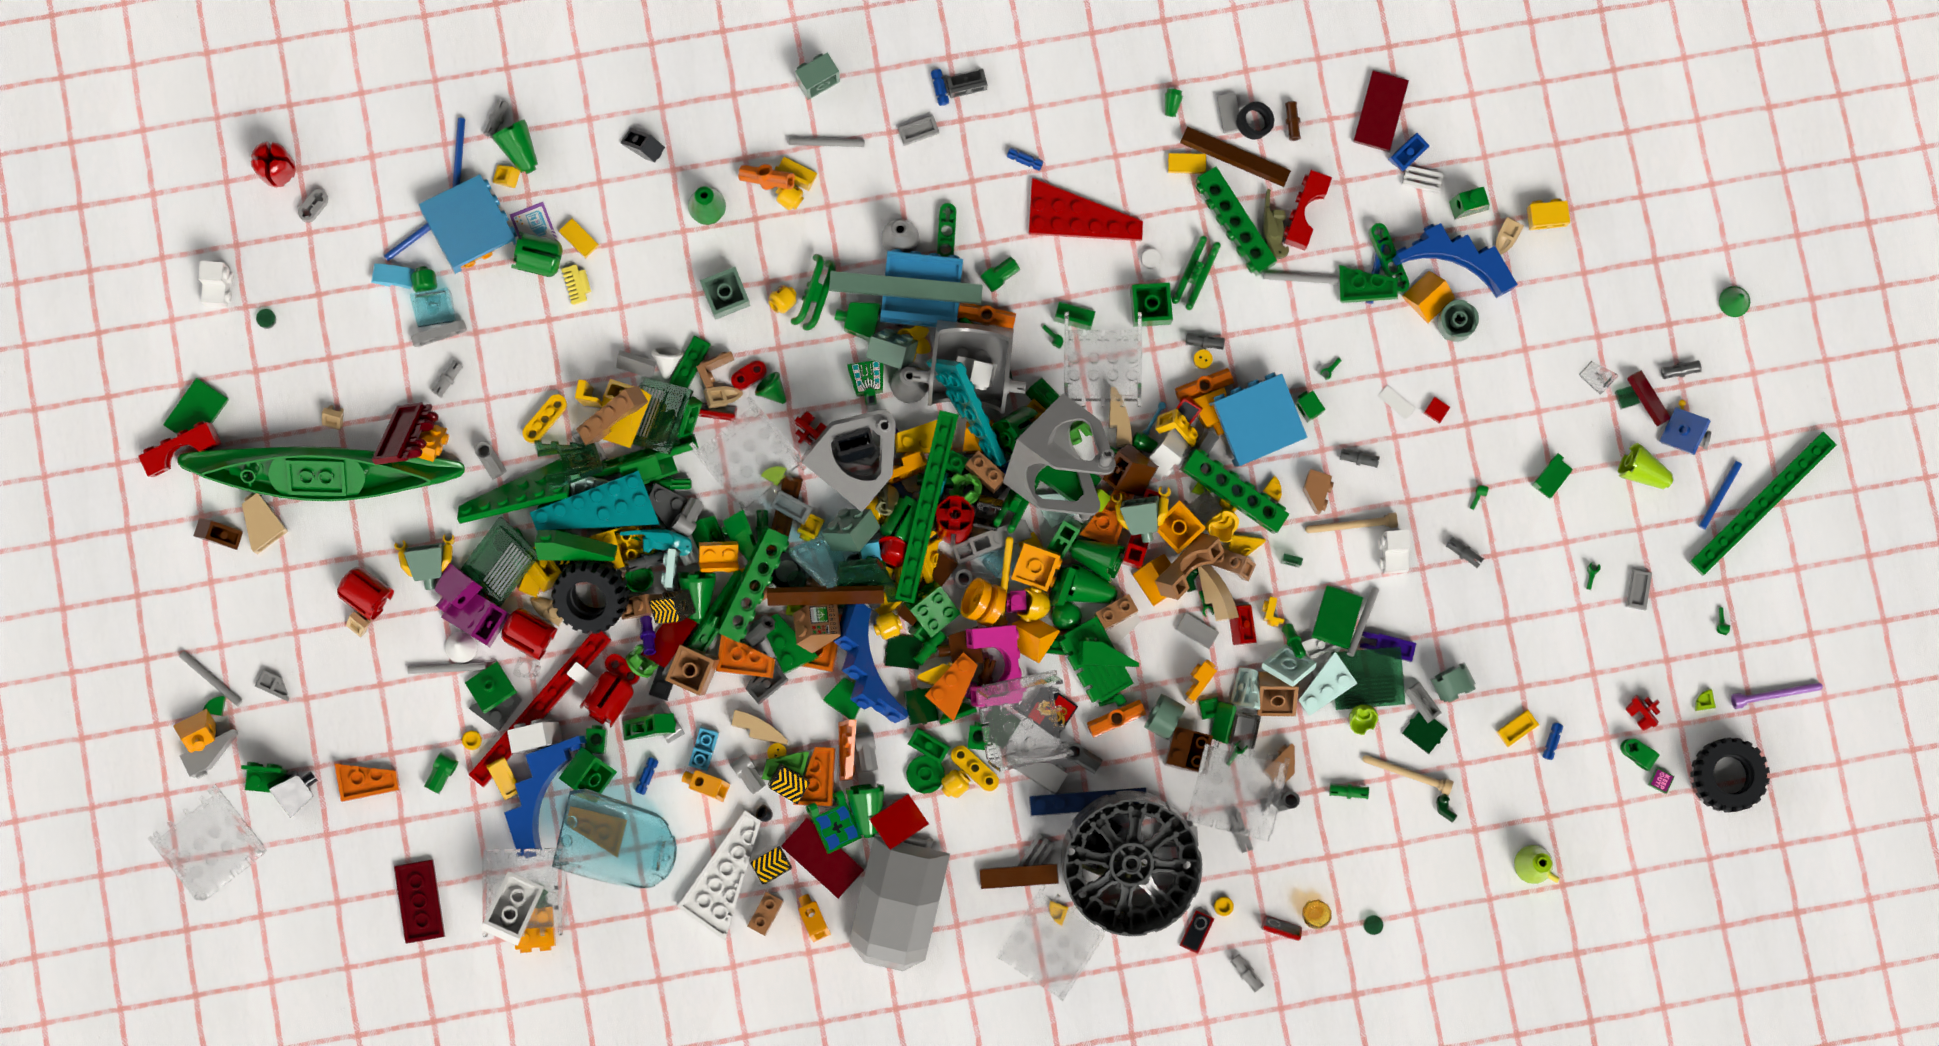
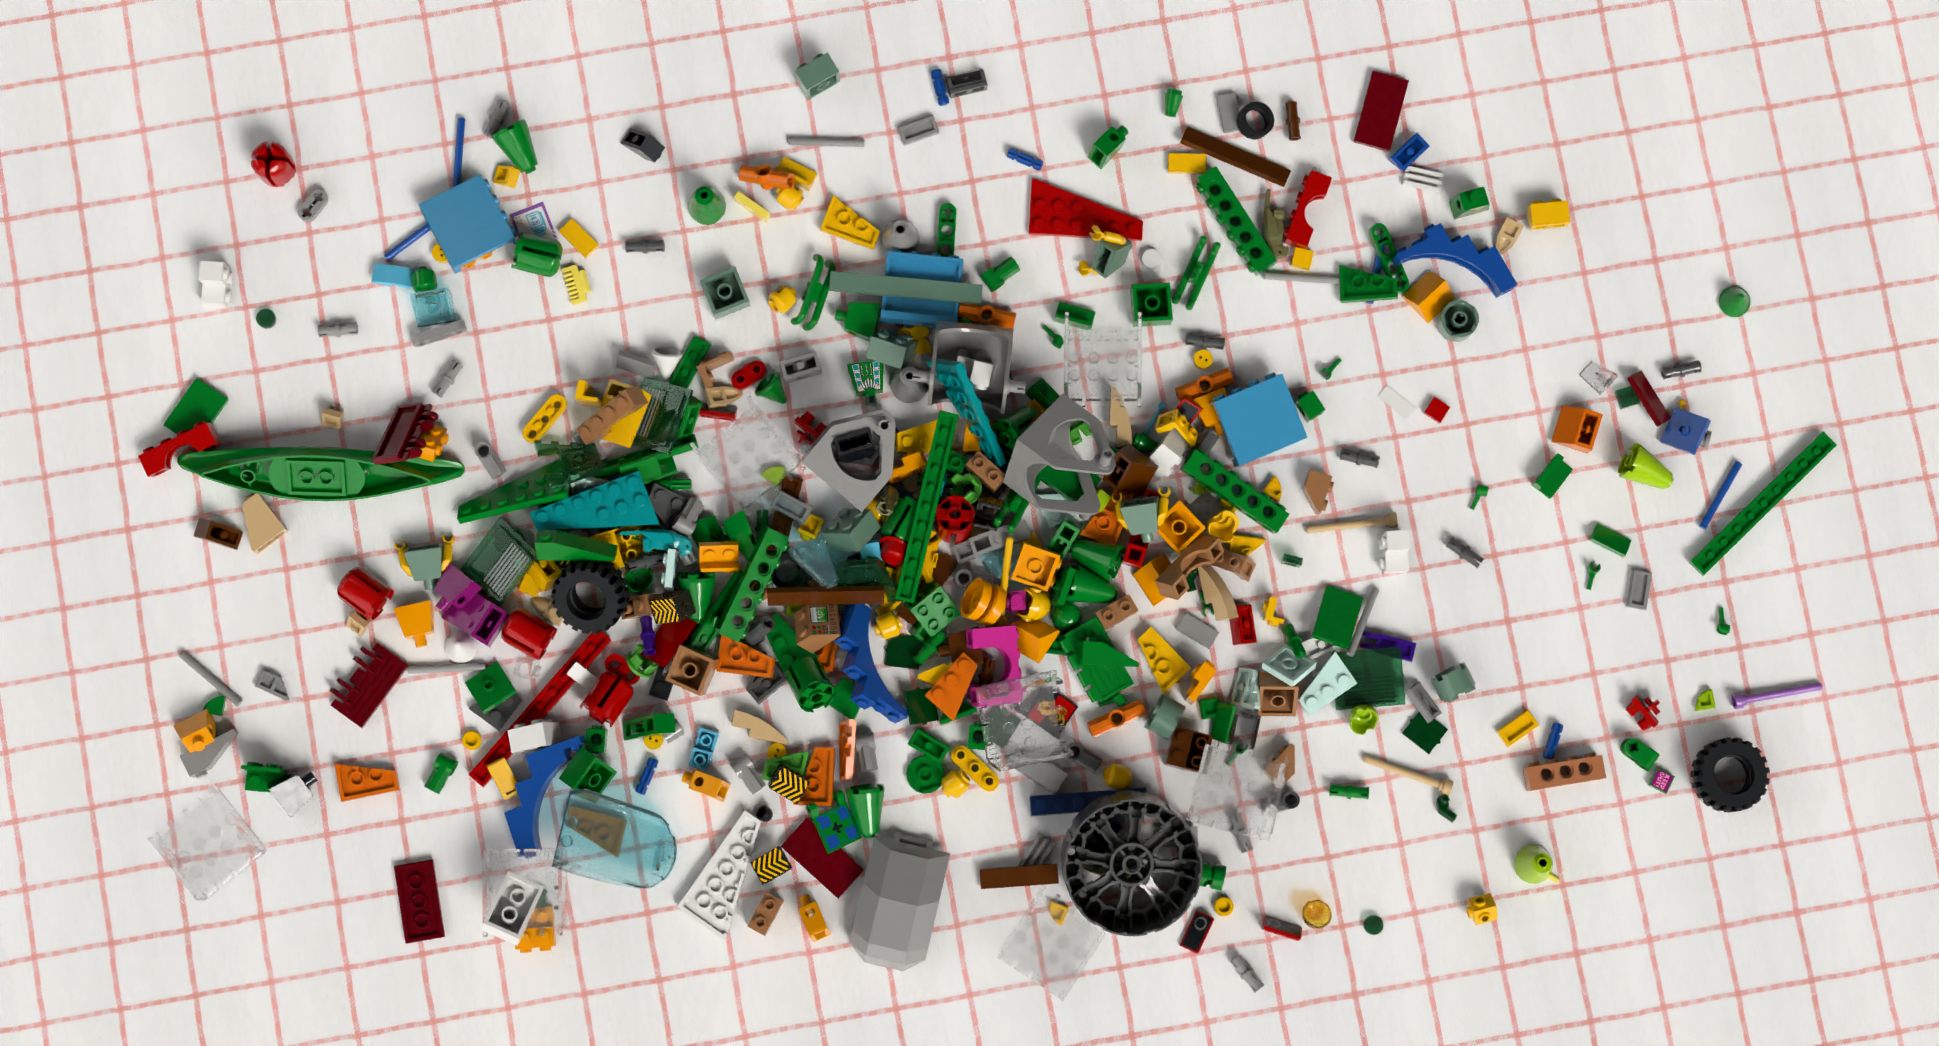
red sticker [869,794,929,850] -> none
none -> light grey pin [318,322,358,337]
none -> dark red hinge [329,643,409,728]
none -> light orange torso [394,600,434,648]
none -> yellow tile [432,244,448,263]
none -> dark grey pin [625,238,665,254]
none -> yellow tile [644,736,664,750]
none -> light yellow tile [734,191,770,223]
none -> light grey brick [779,351,822,384]
none -> green cylinder [786,656,835,712]
none -> yellow wing [820,195,880,250]
none -> sand green torso [1078,225,1133,278]
none -> green torso [1087,125,1129,169]
none -> yellow head [1103,763,1133,790]
none -> yellow wing [1137,627,1191,695]
none -> green wheel [1200,861,1226,891]
none -> yellow tile [1291,247,1314,271]
none -> yellow brick [1466,893,1498,925]
none -> nougat brick [1523,752,1606,791]
none -> orange slope [1551,406,1603,454]
none -> green slope [1589,523,1631,557]

